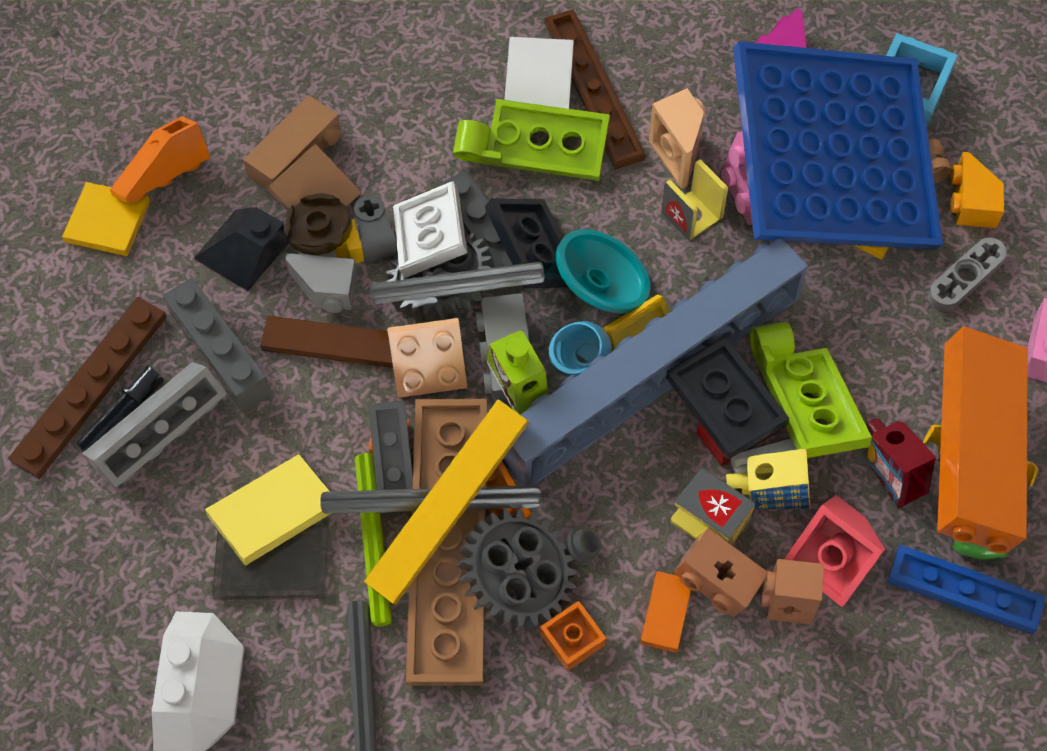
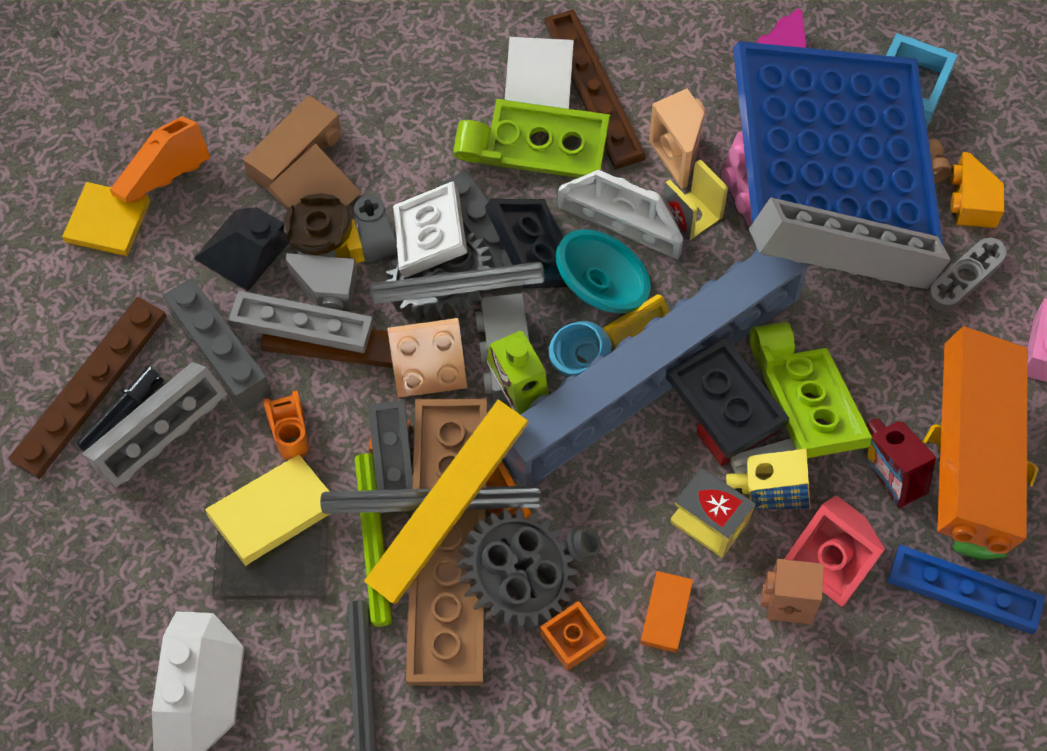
nougat brick [673,528,767,617] -> none
none -> light grey plate [228,291,374,353]
none -> orange piece [263,390,310,461]
none -> white wedge [558,170,683,260]
none -> light grey brick [749,197,951,289]

